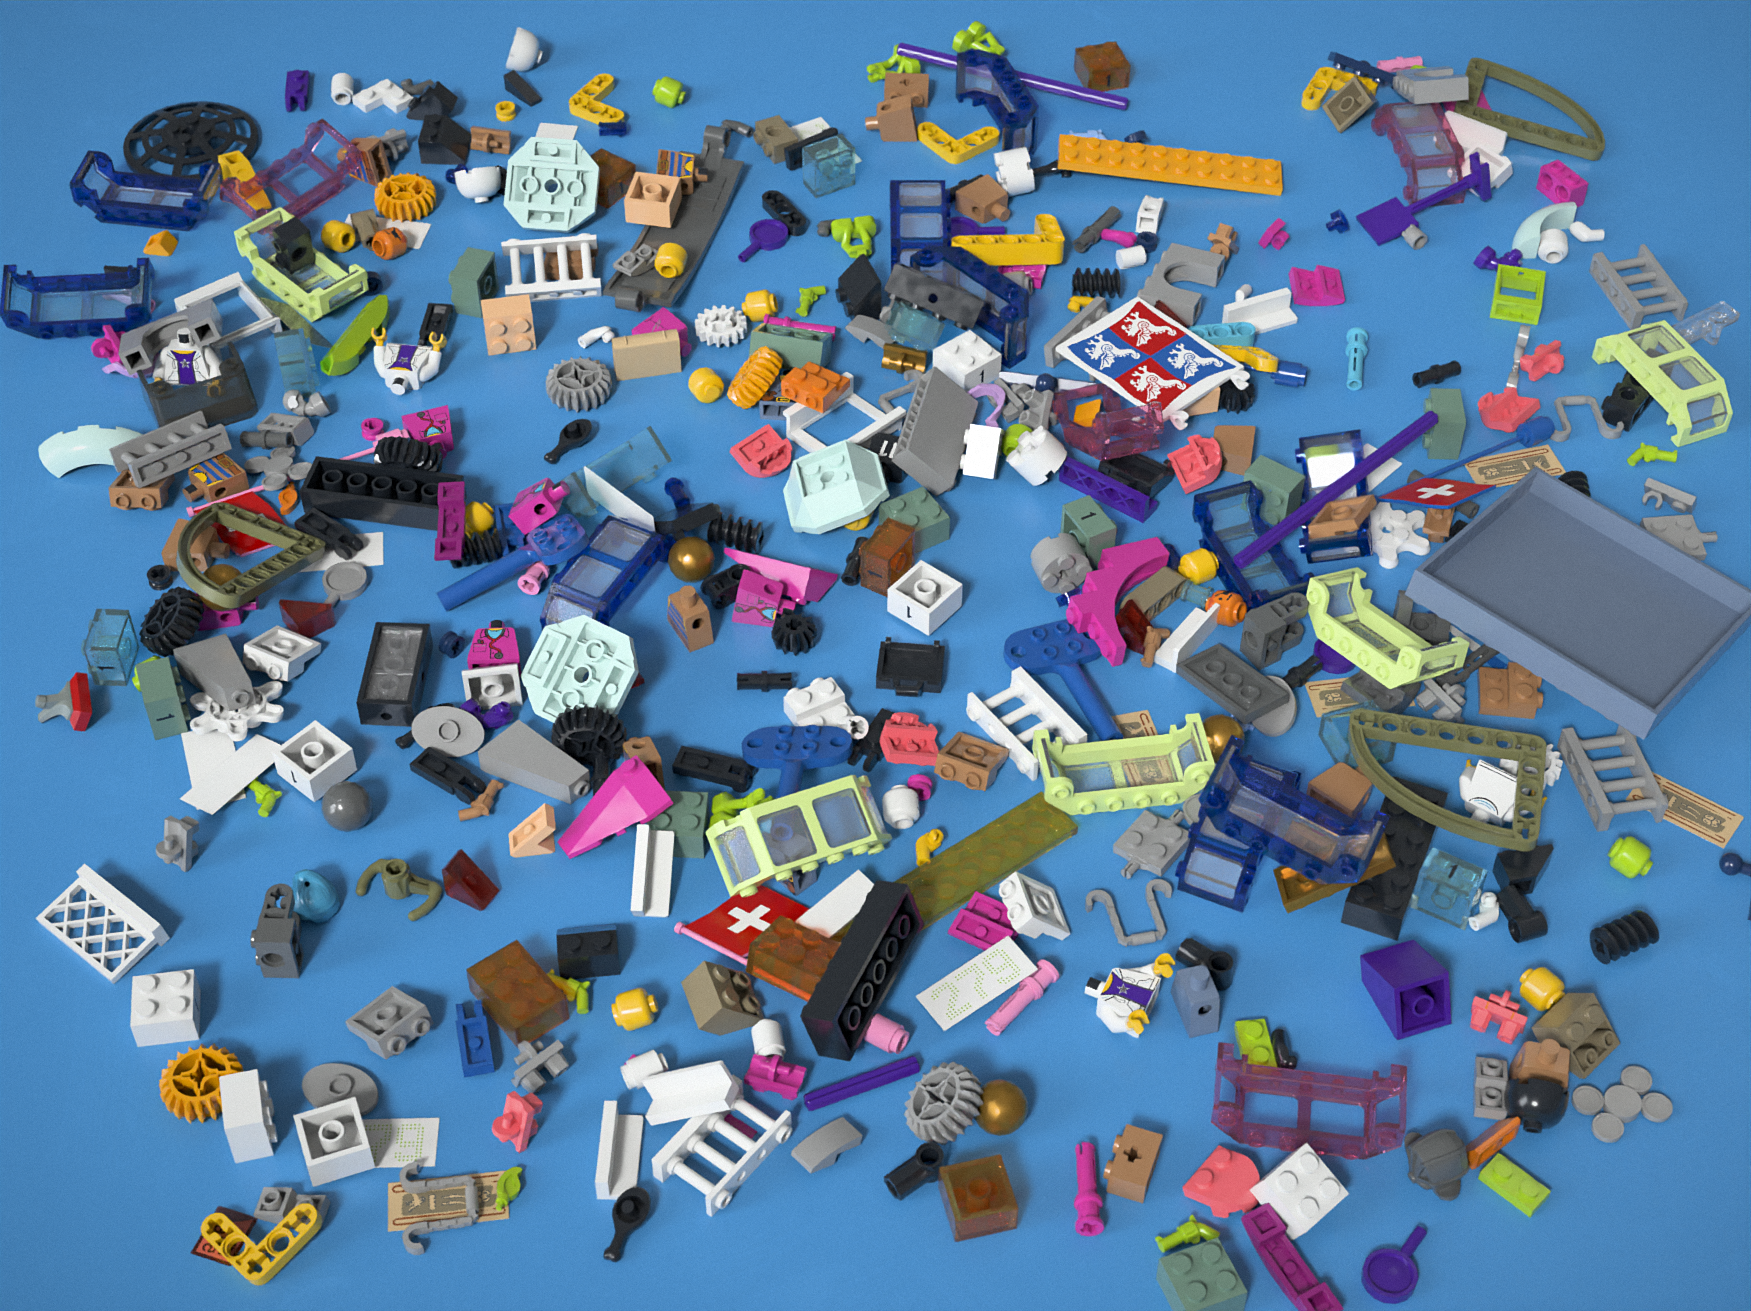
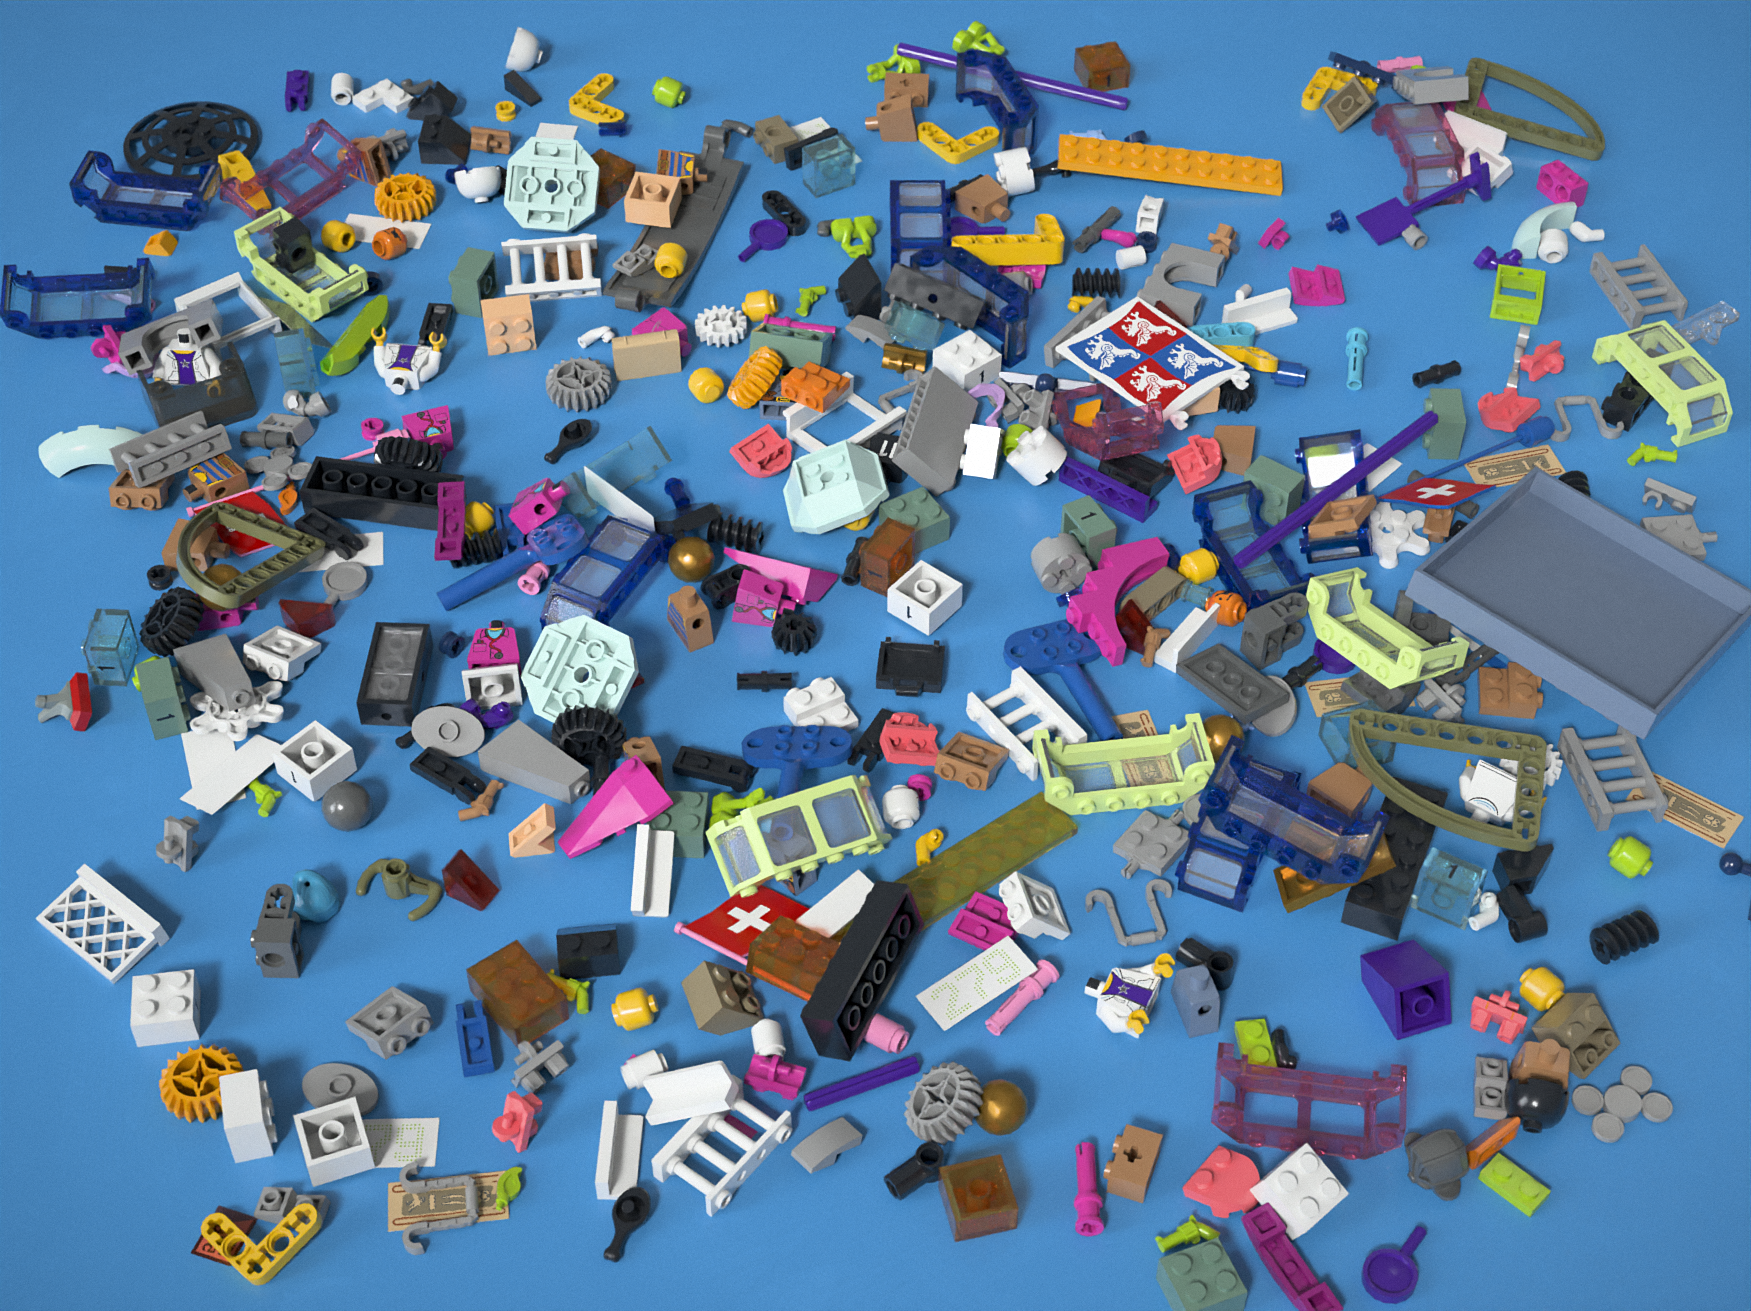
dark tan piece [350,209,379,251] -> none
white piece [837,716,869,739] -> none

